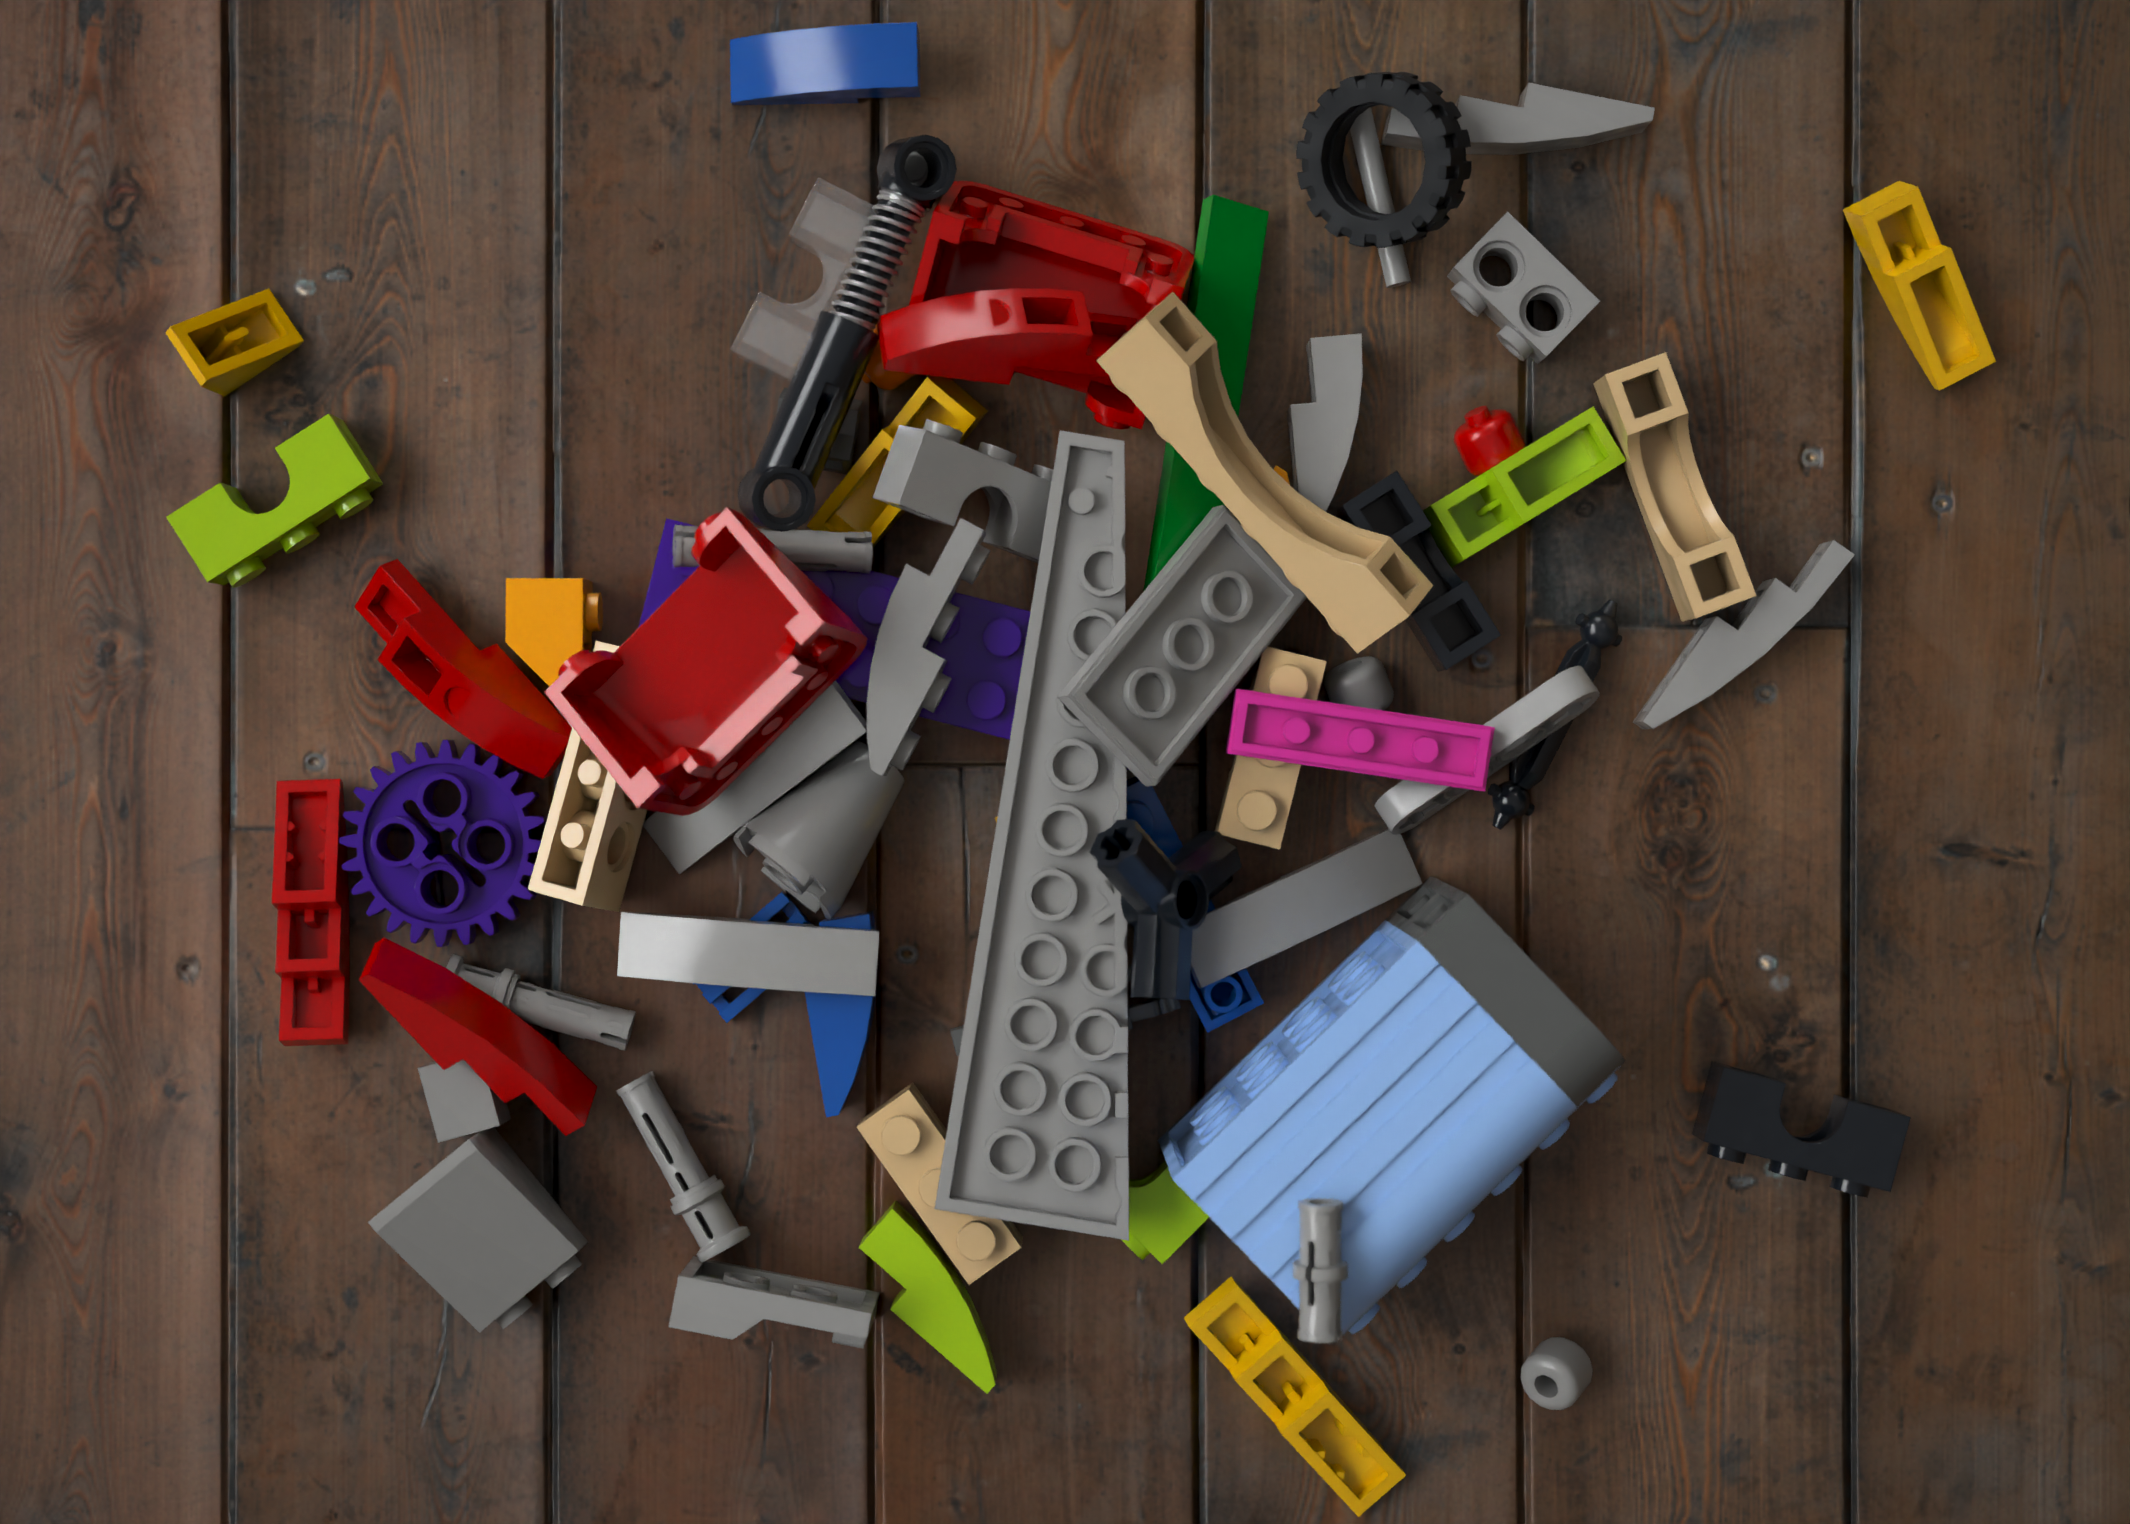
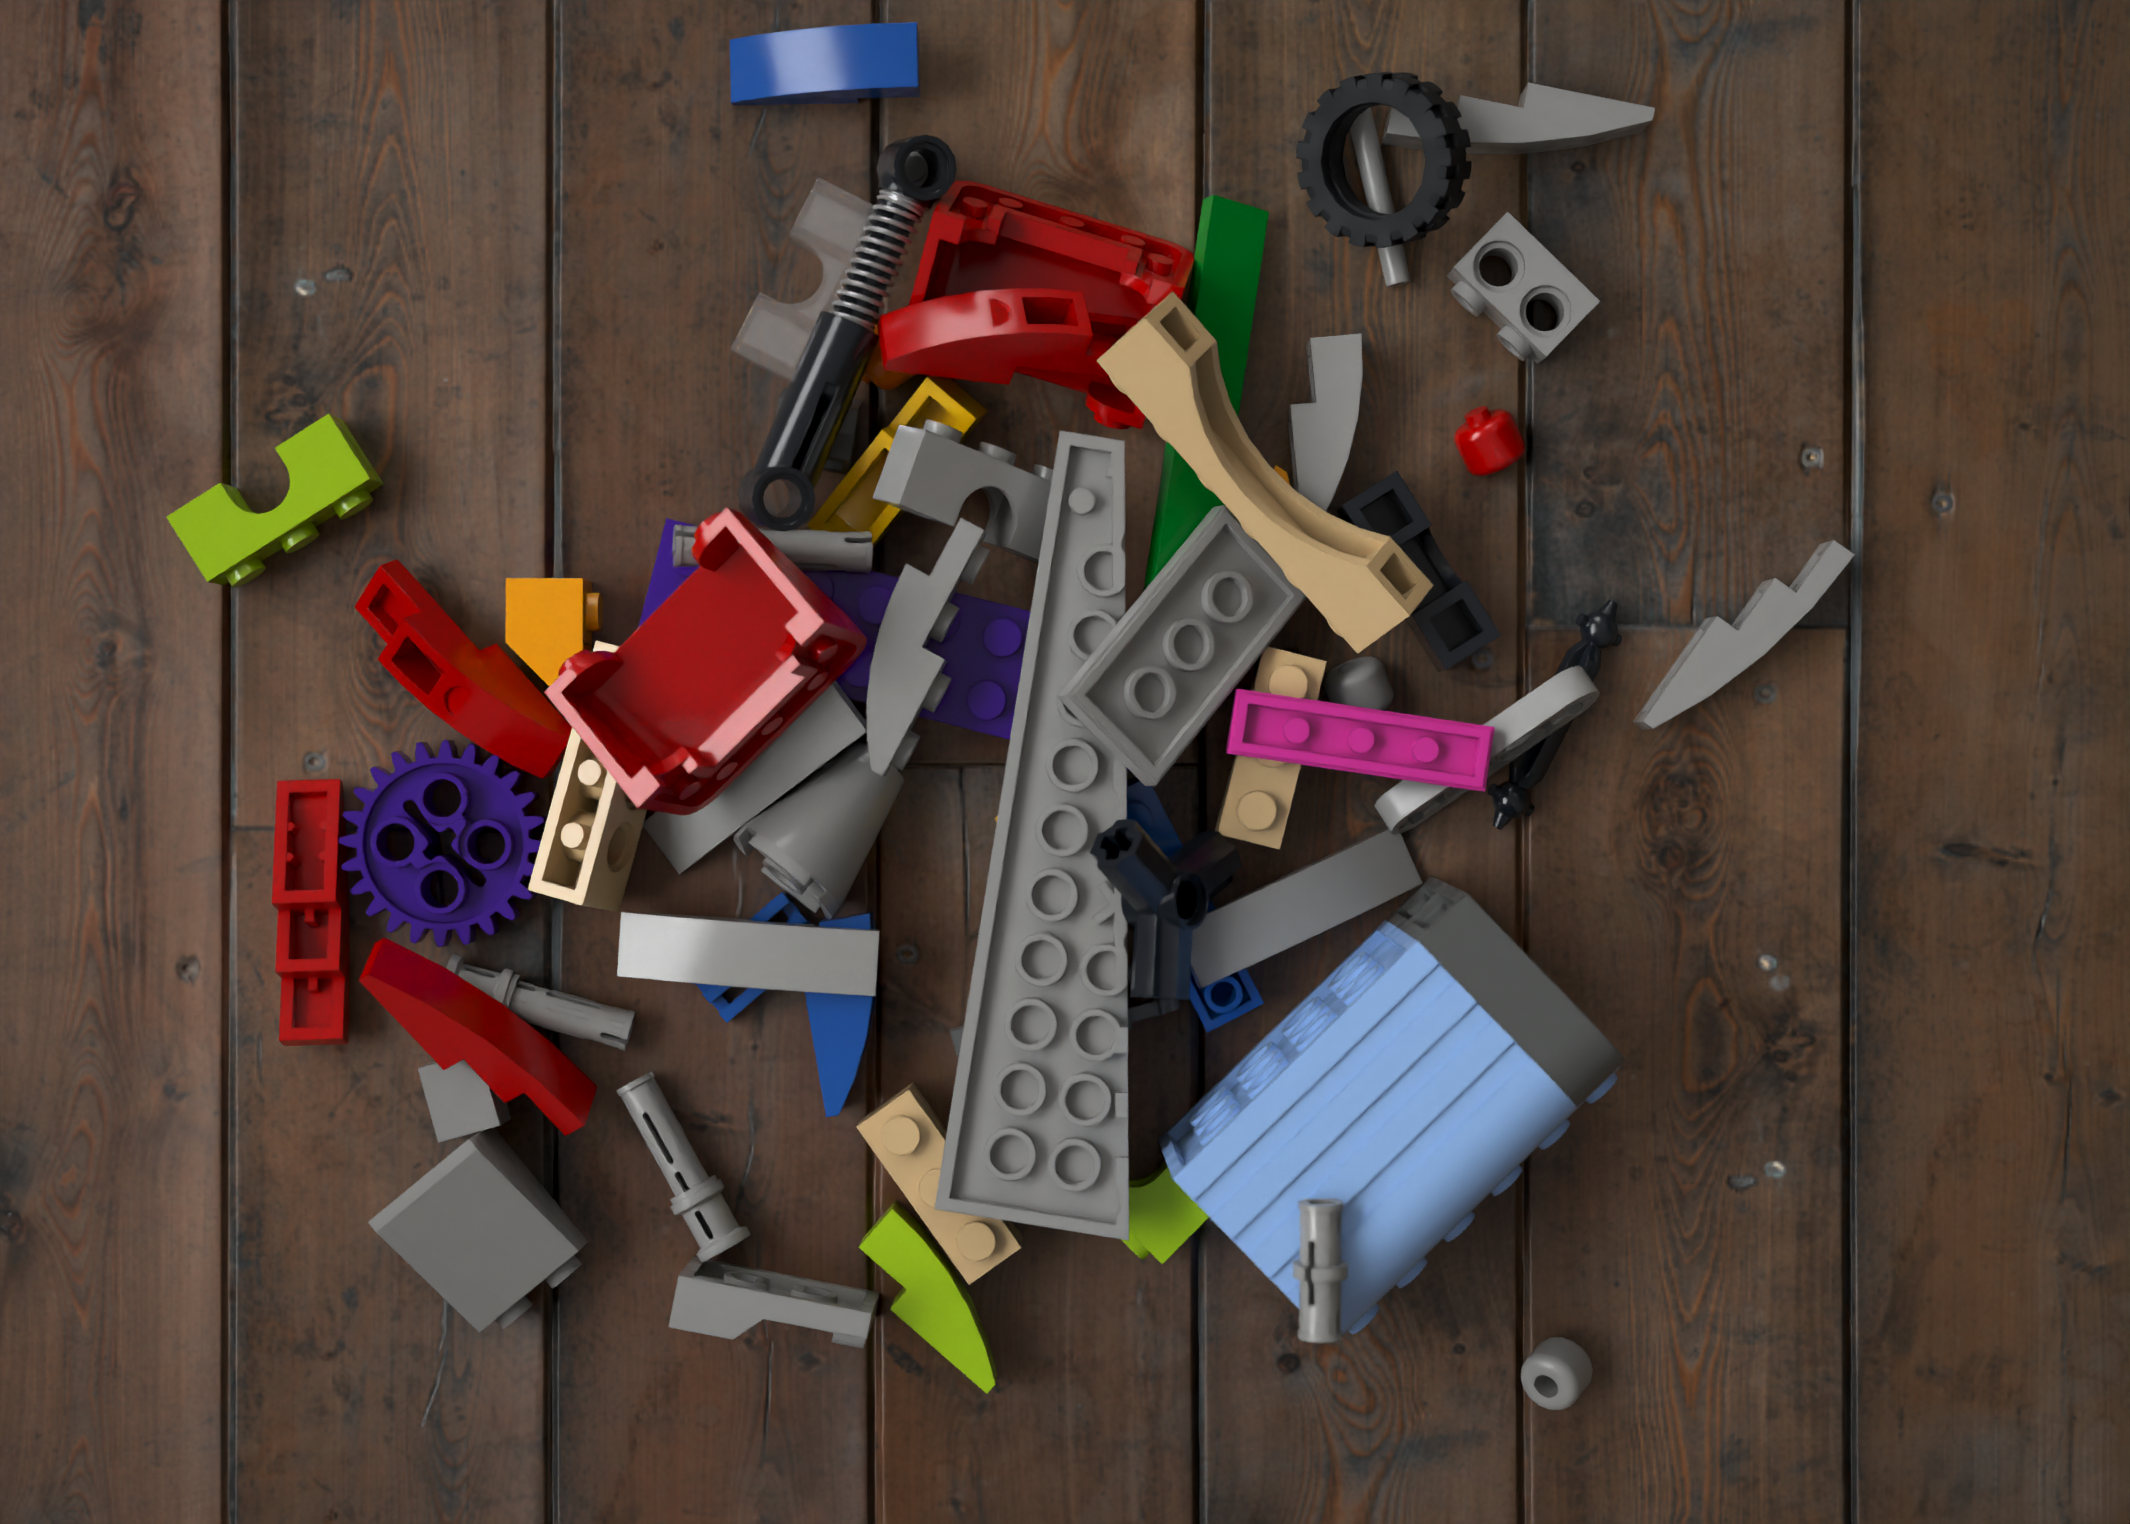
yellow slope [165,288,304,397] -> none
yellow slope [1184,1276,1406,1517] -> none
lime slope [1423,406,1627,568] -> none
tan arch [1593,352,1757,622] -> none
black arch [1692,1061,1911,1198] -> none
yellow slope [1843,181,1996,391] -> none

